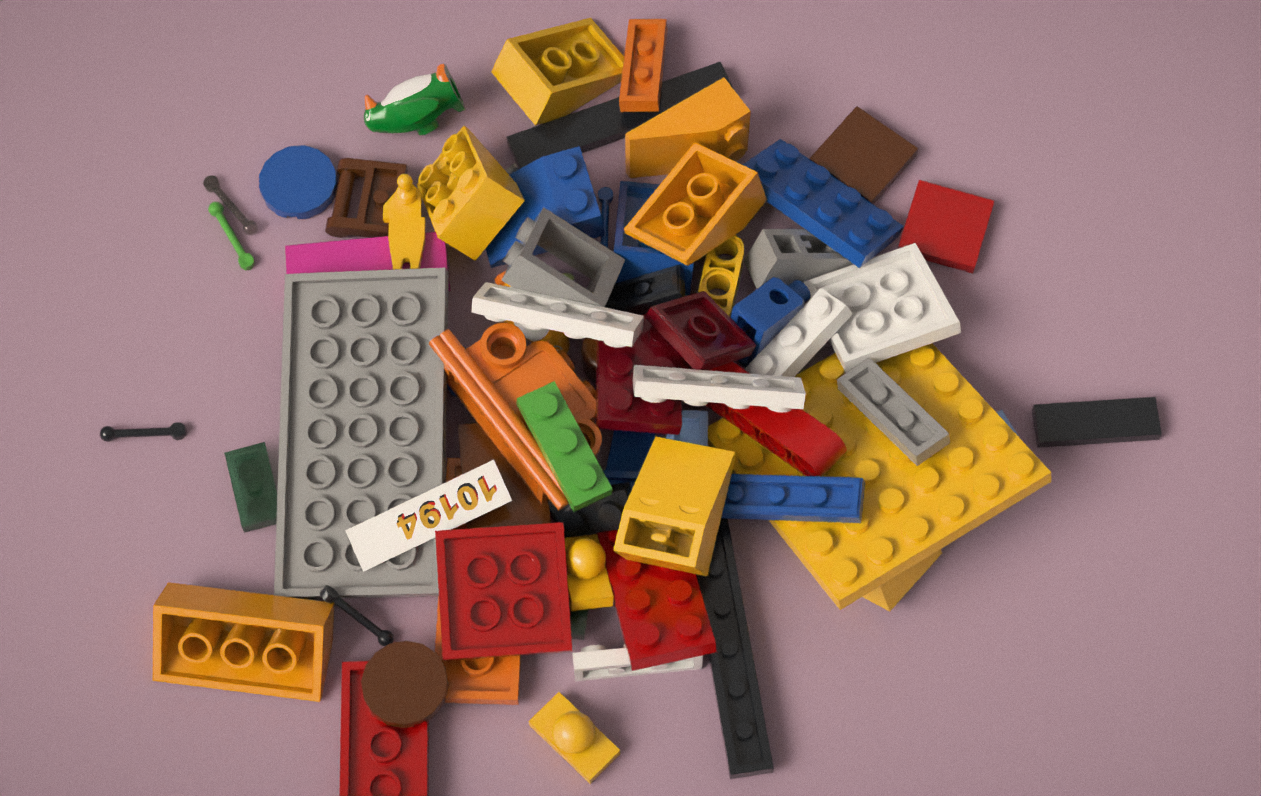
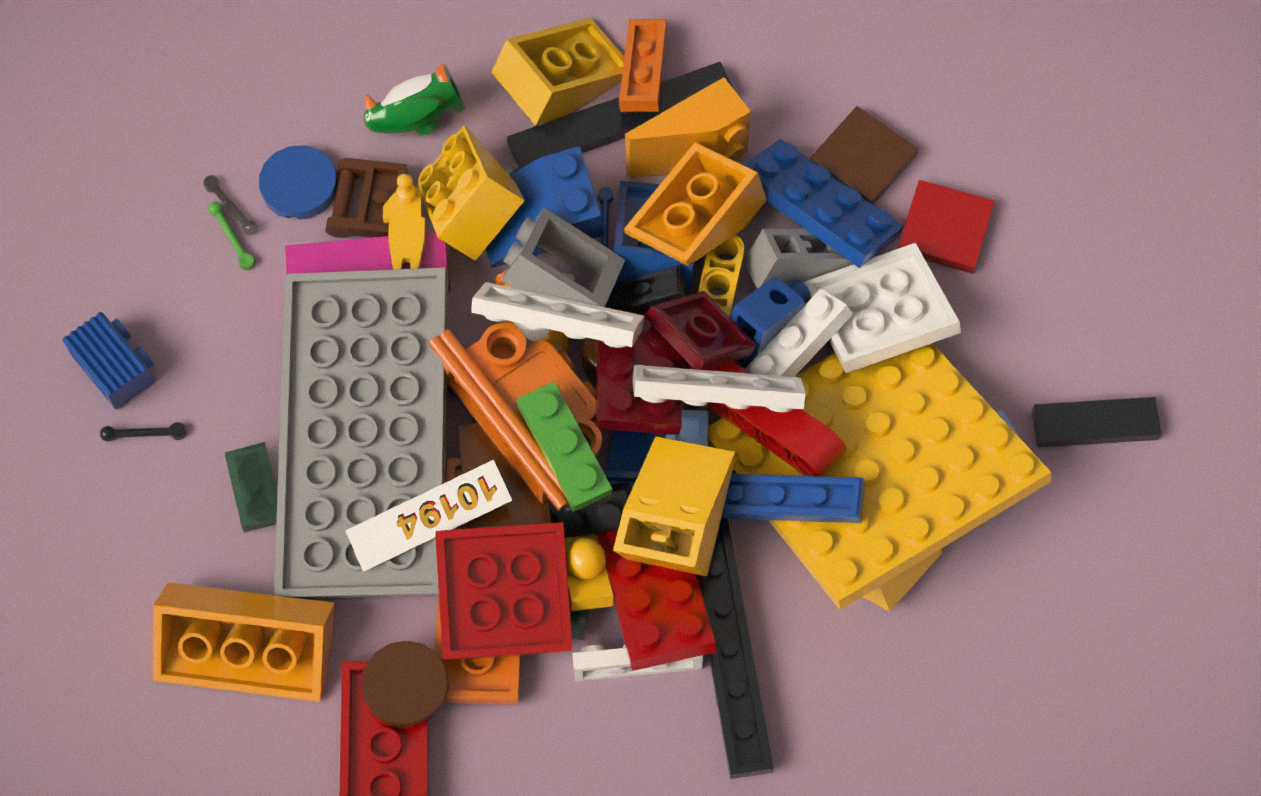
black hinge [320,585,394,646] -> none
yellow tile [528,692,620,784] -> none
light grey plate [837,358,950,466] -> none
none -> blue brick [62,312,155,410]

